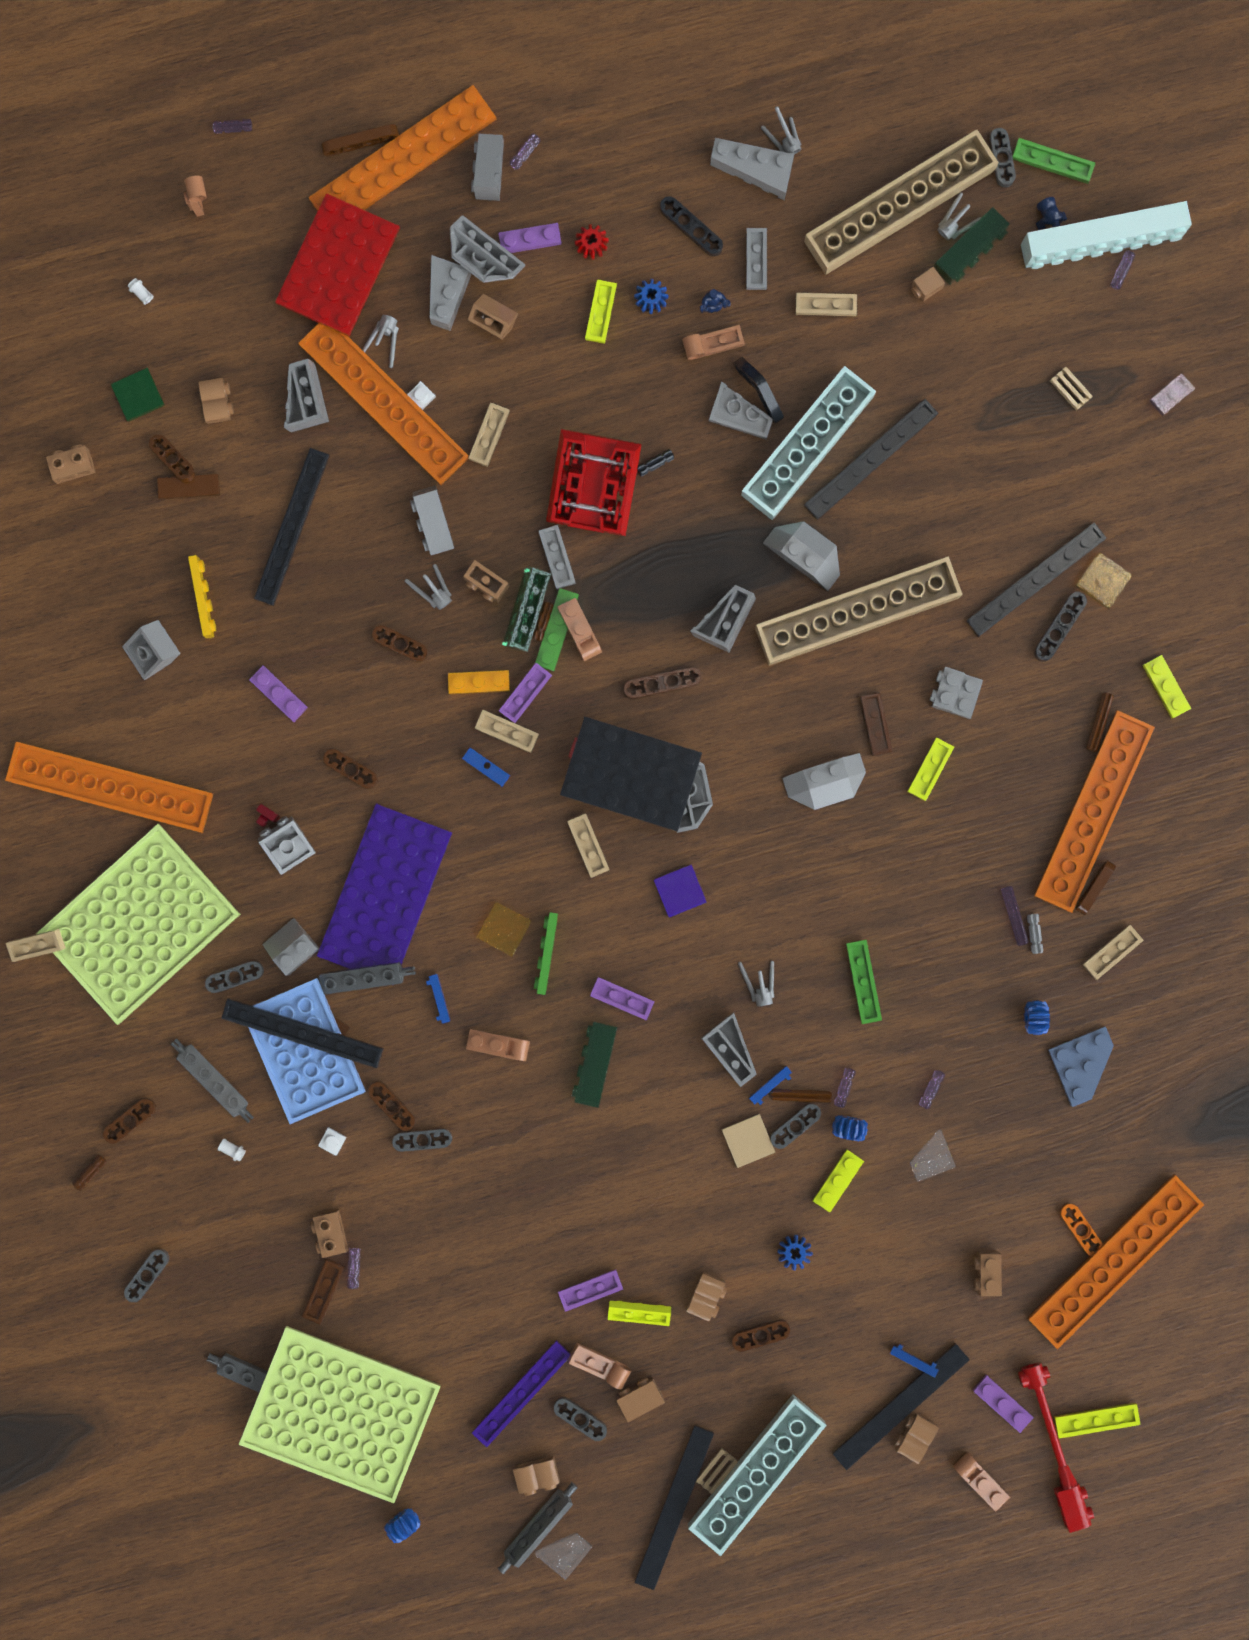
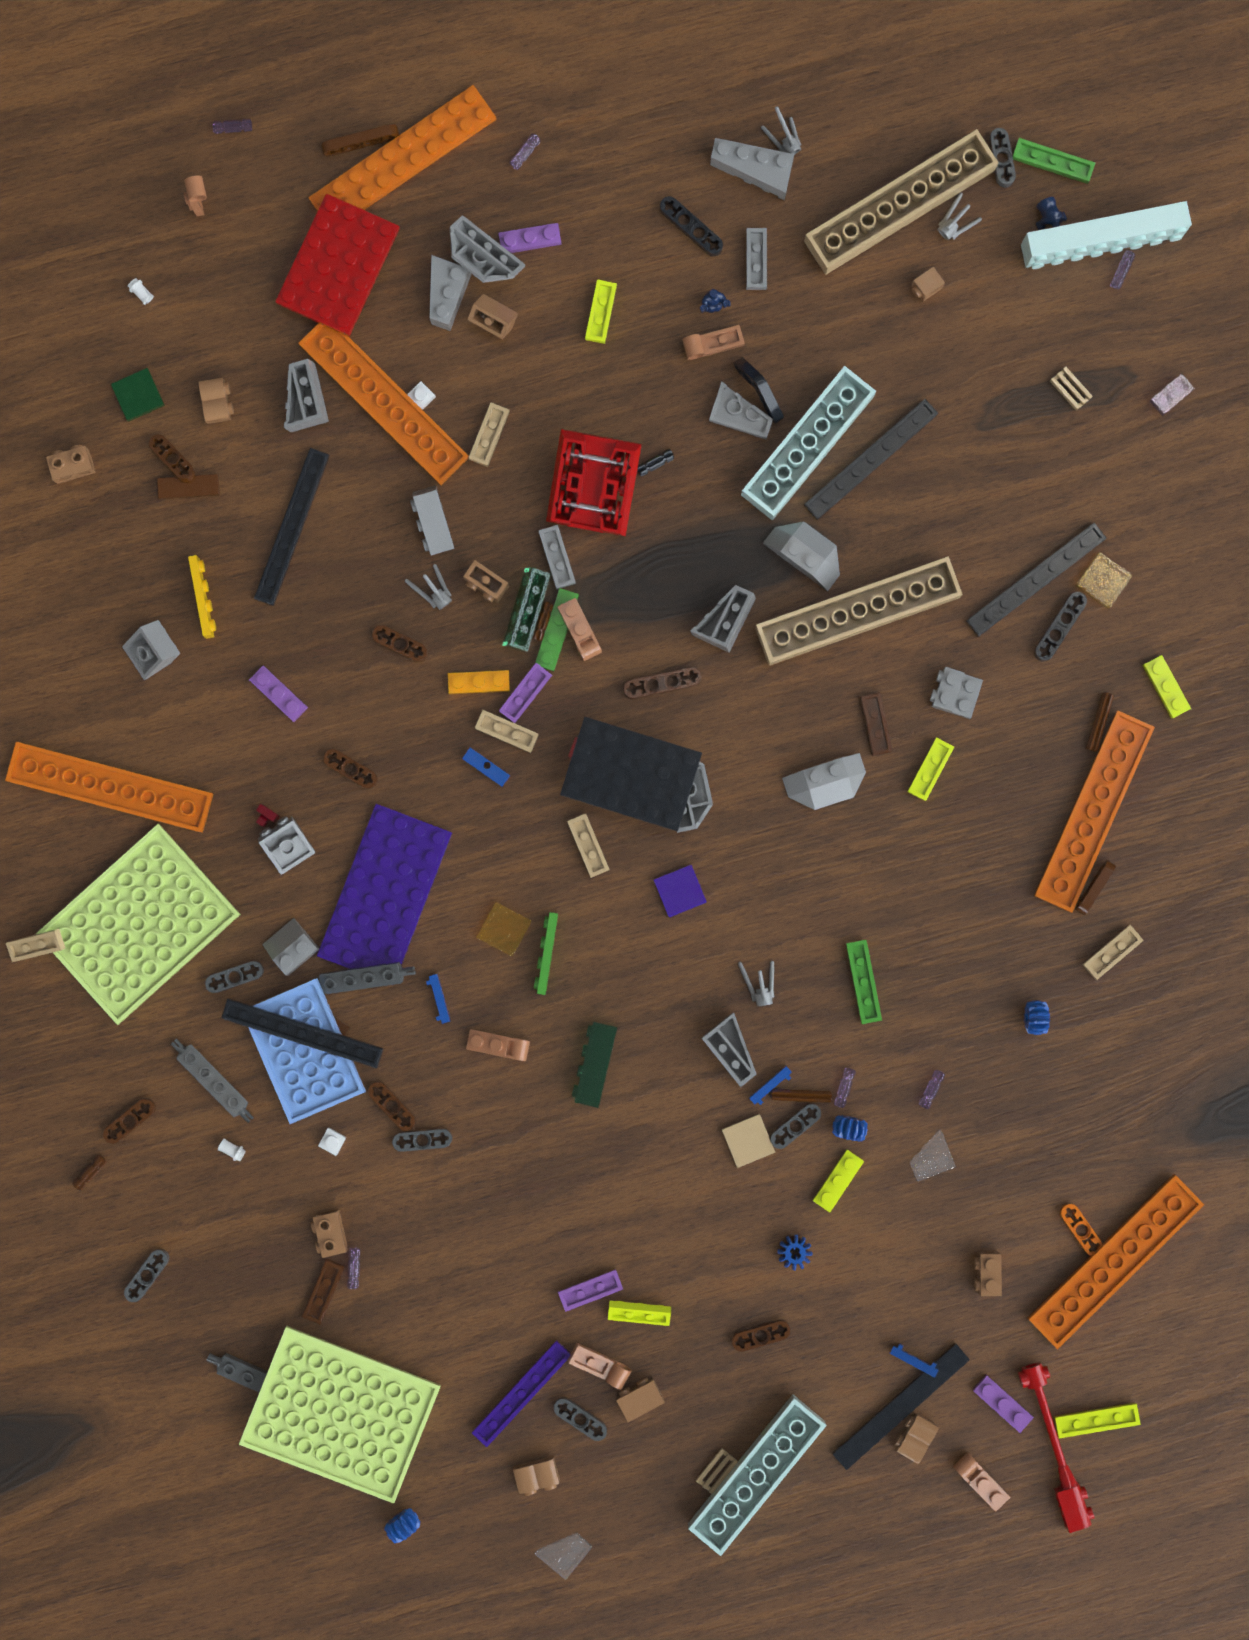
light grey plant [362,315,399,368] -> none
light grey wedge [471,134,504,201] -> none
dark grey plate [498,1482,578,1574] -> none
red gear [575,224,609,260] -> none
medium lavender plate [590,977,655,1020] -> none
blue gear [634,279,669,314] -> none
black tile [635,1425,714,1590] -> none
medium nougat brick [686,1271,727,1322] -> none
tan plate [796,293,857,316] -> none
clear green brick [934,207,1010,285] -> none
clear purple axle [1001,886,1029,946] -> none
light grey axle [1027,914,1043,954] -> none
sand blue plate [1048,1026,1114,1107] -> none

